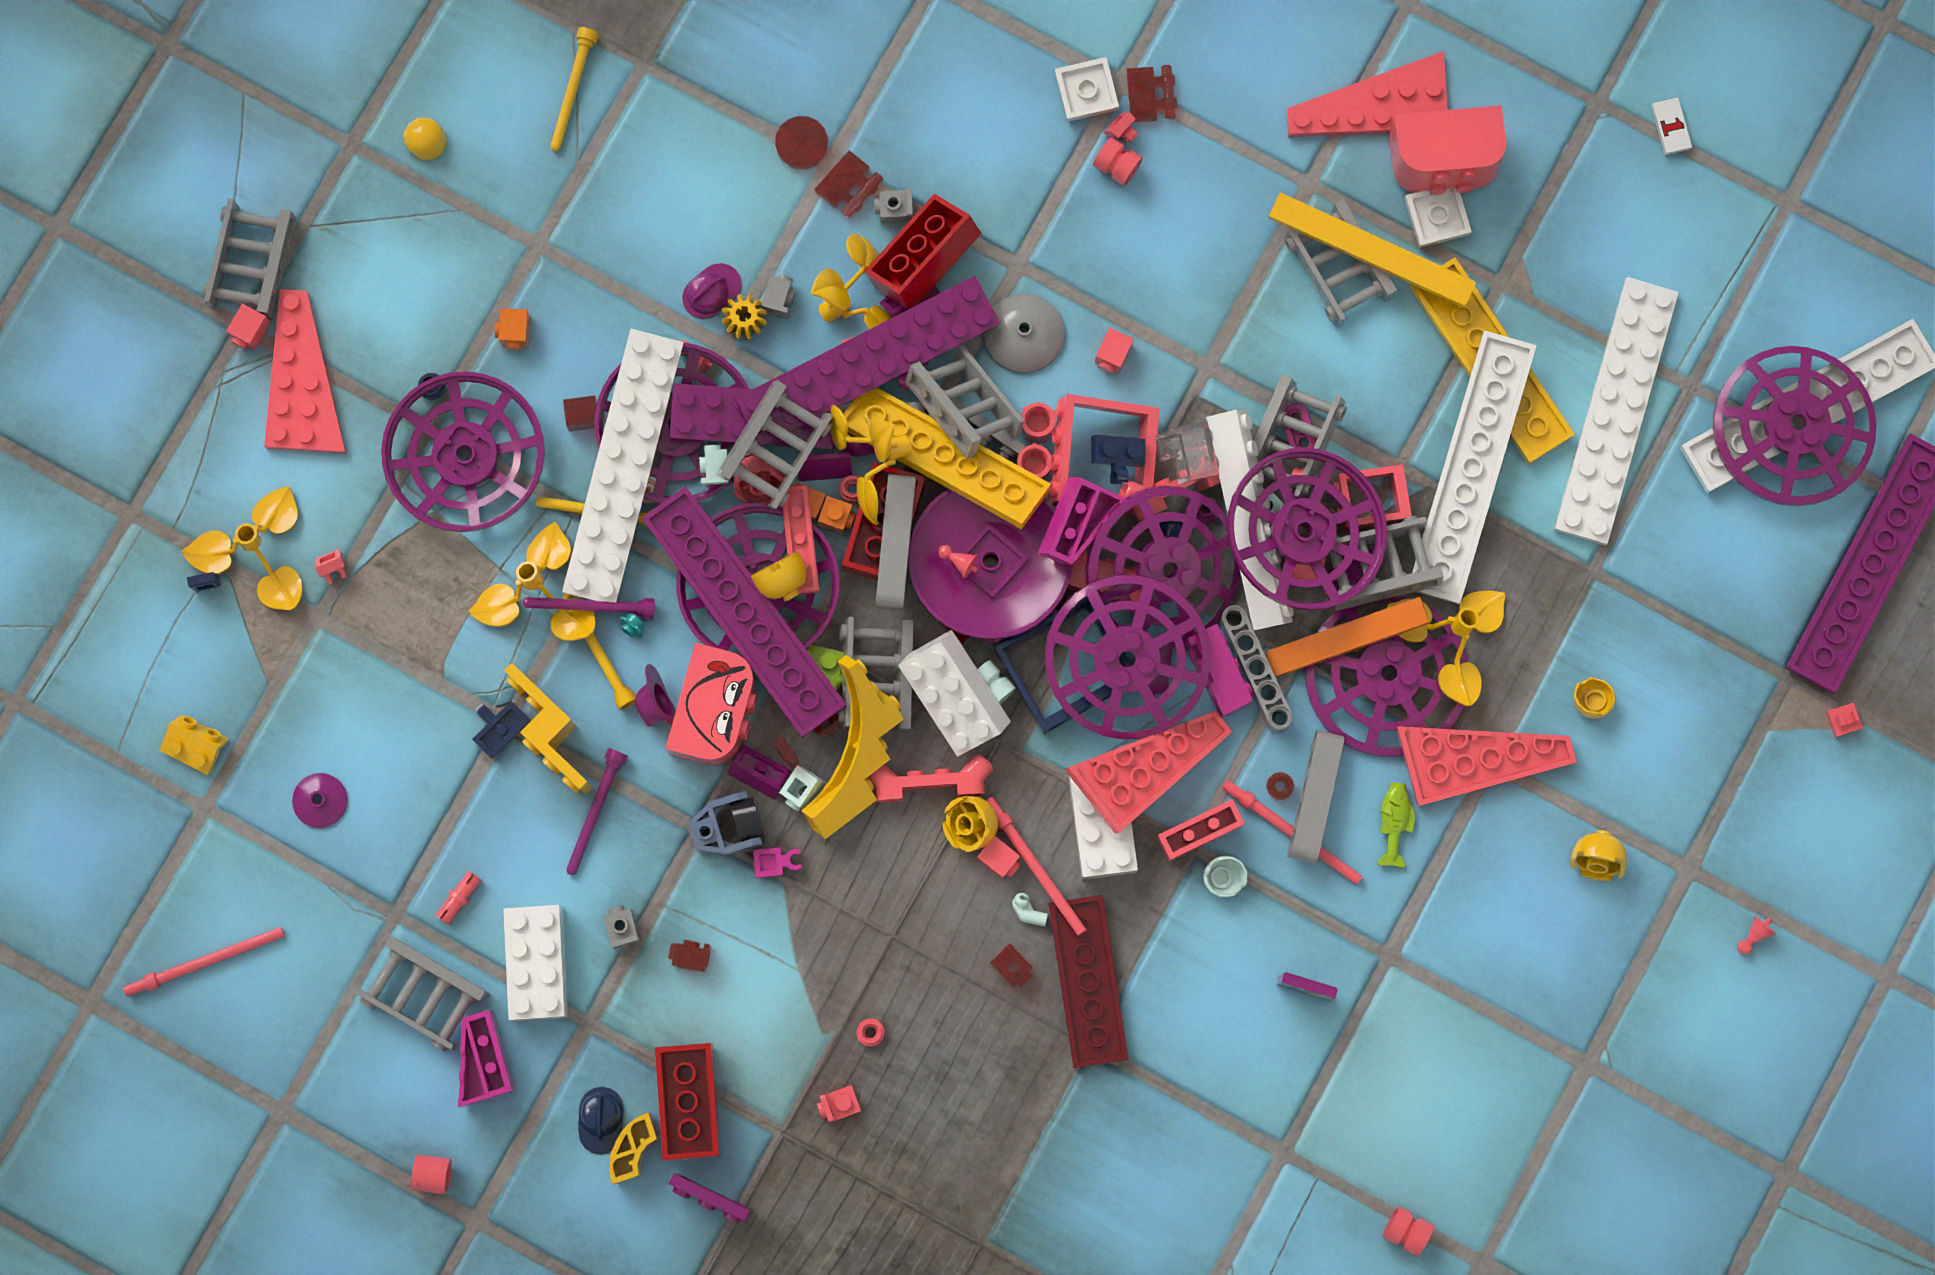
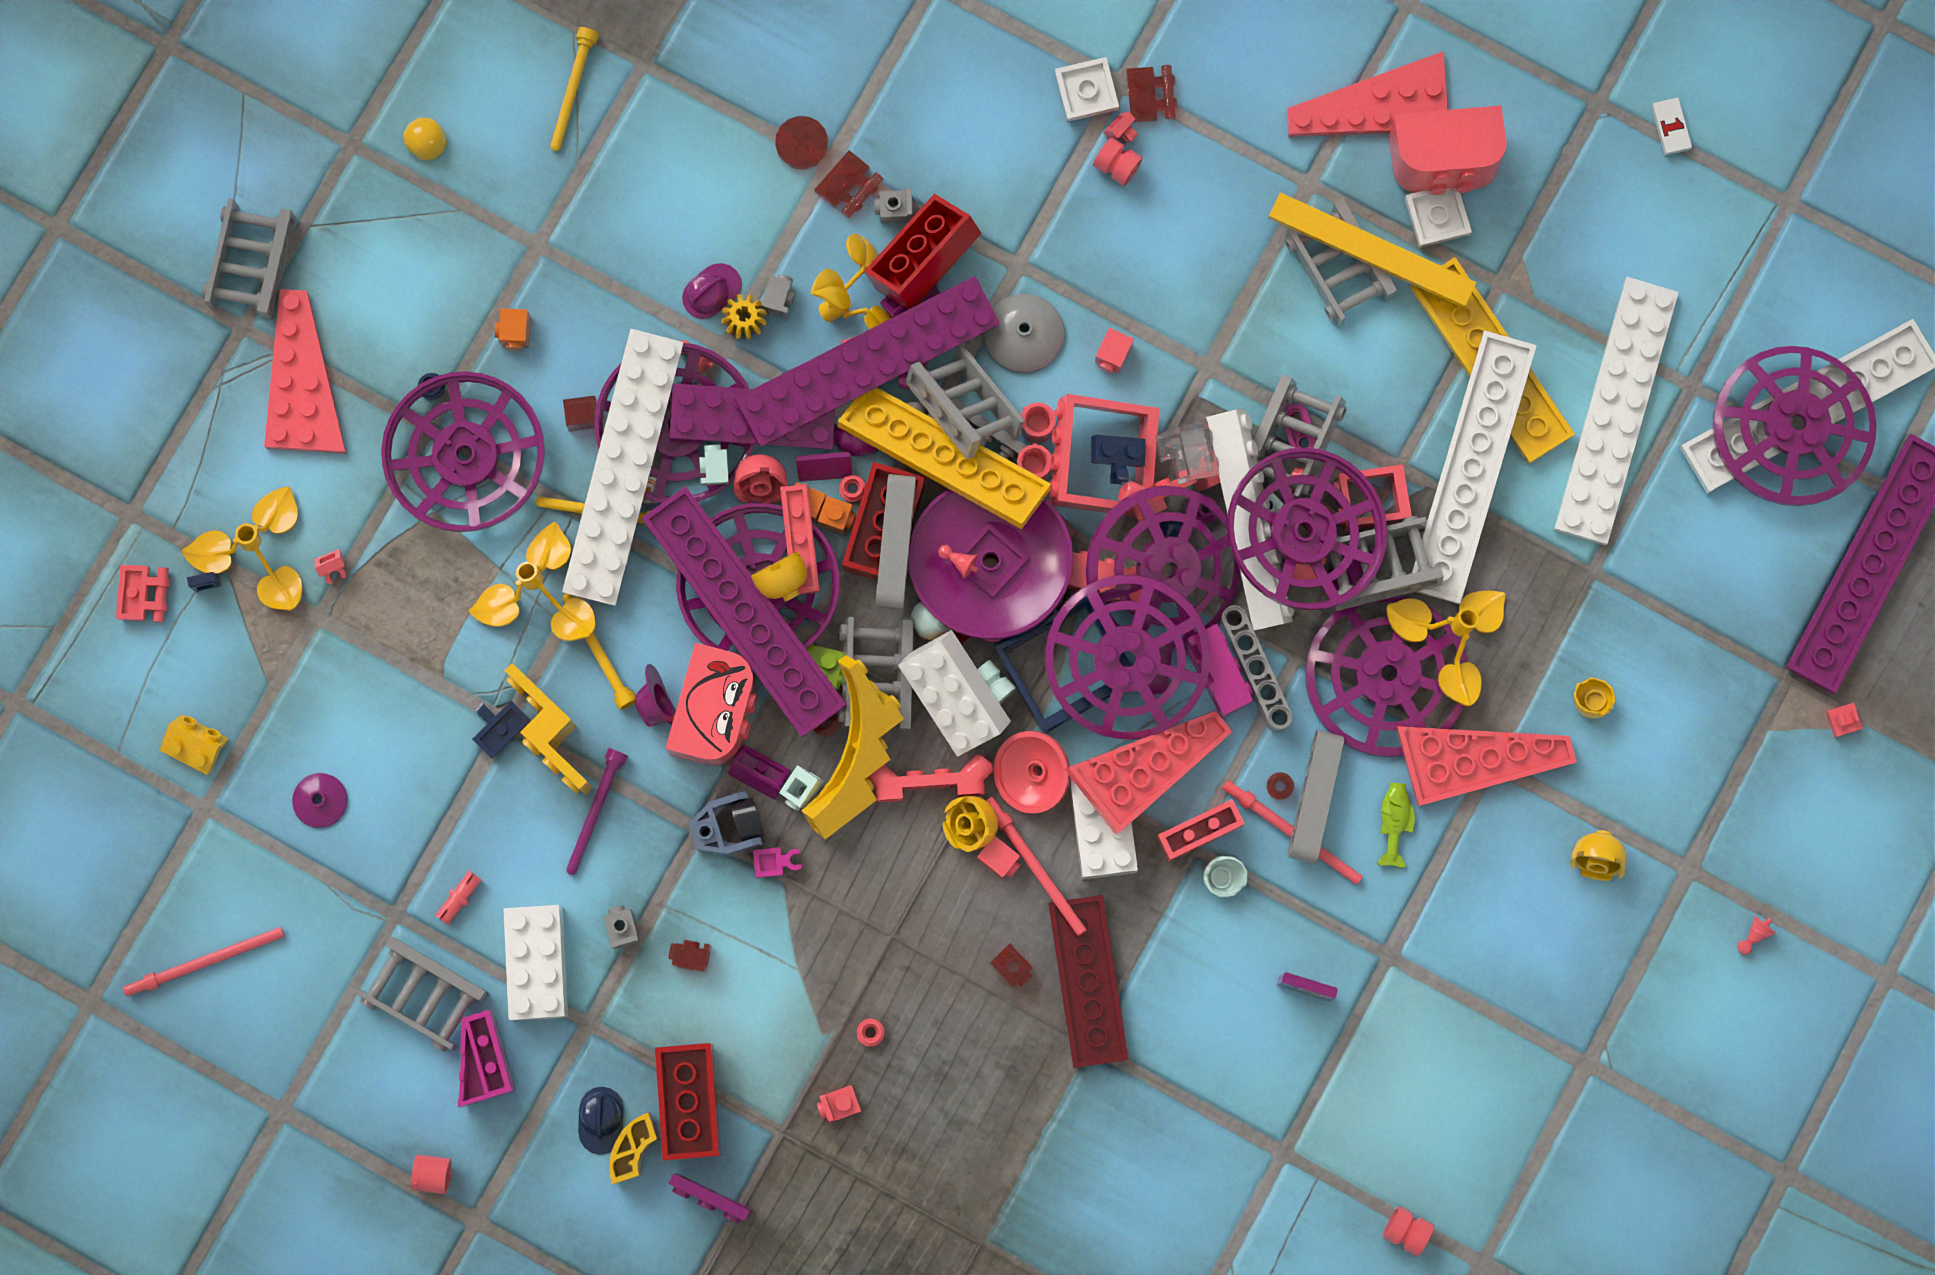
coral brick [226,304,271,350] -> none
magenta piece [522,597,655,620] -> none
teal plate [619,613,646,638] -> none
light grey fence [716,380,833,509] -> none
clear red tile [774,735,800,769] -> none
yellow plant [830,405,911,525] -> none
light aqua arm [1013,893,1048,927] -> none
dark pink wedge [1038,477,1126,564] -> none
orange tile [1265,597,1430,678] -> none
none -> coral plate [116,565,170,623]
none -> light aqua hair [910,601,951,640]
none -> coral dish [993,731,1070,814]

